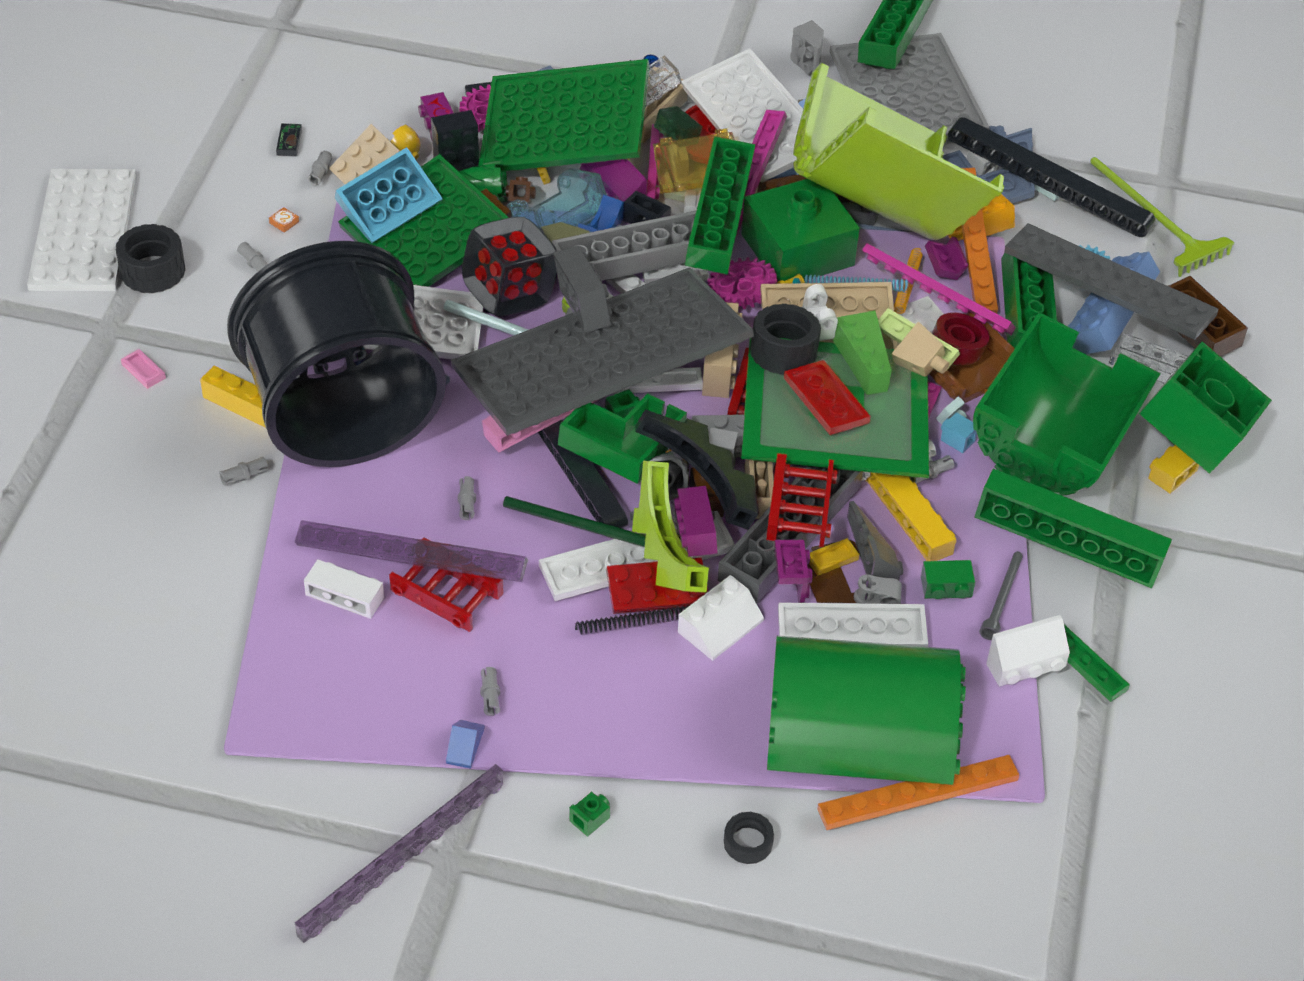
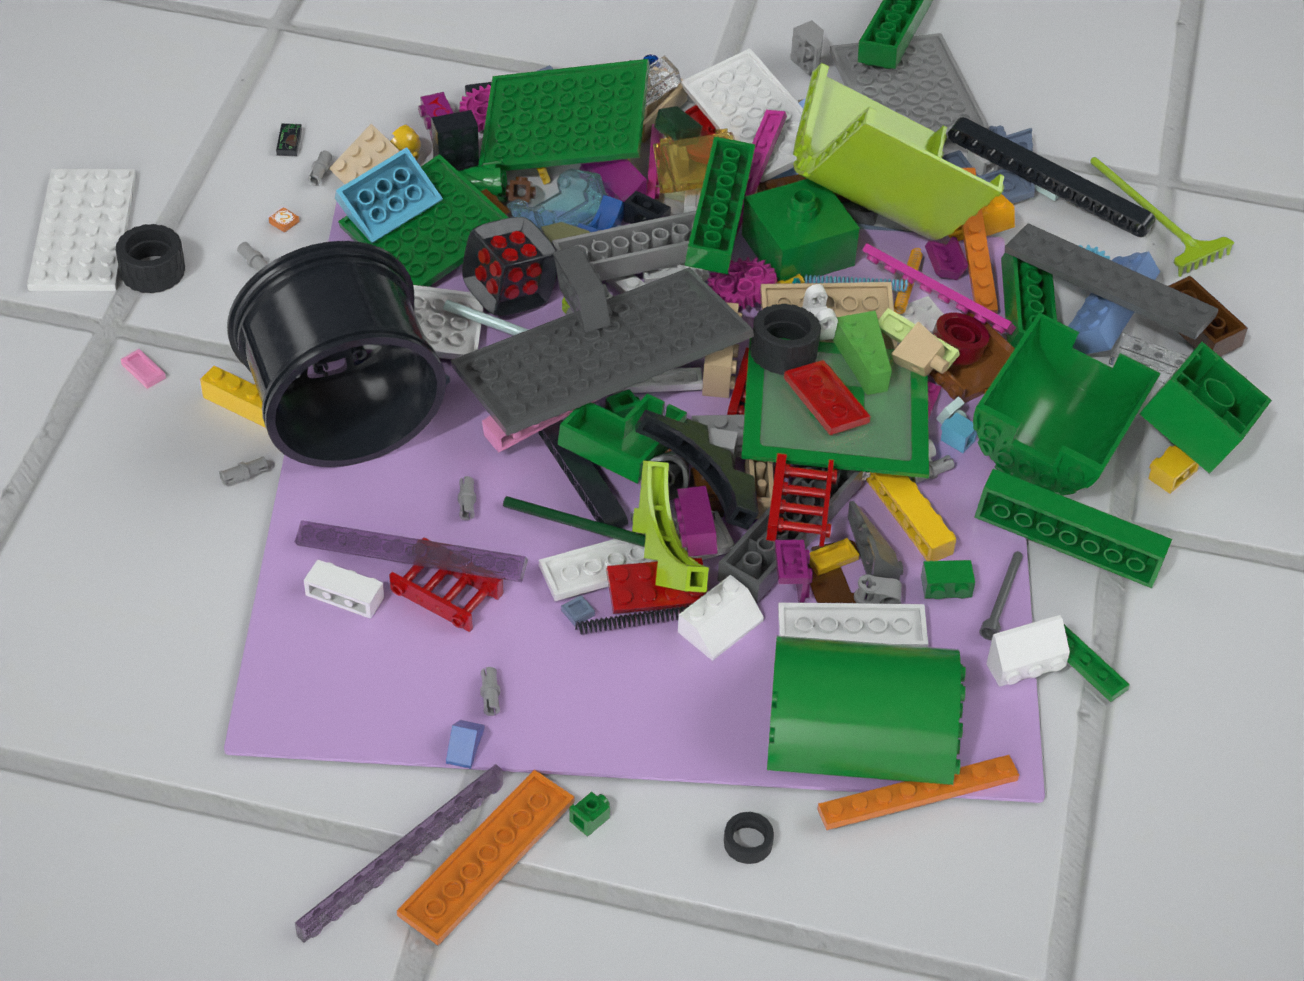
none -> orange plate [397,770,575,945]
none -> sand blue tile [561,595,595,626]

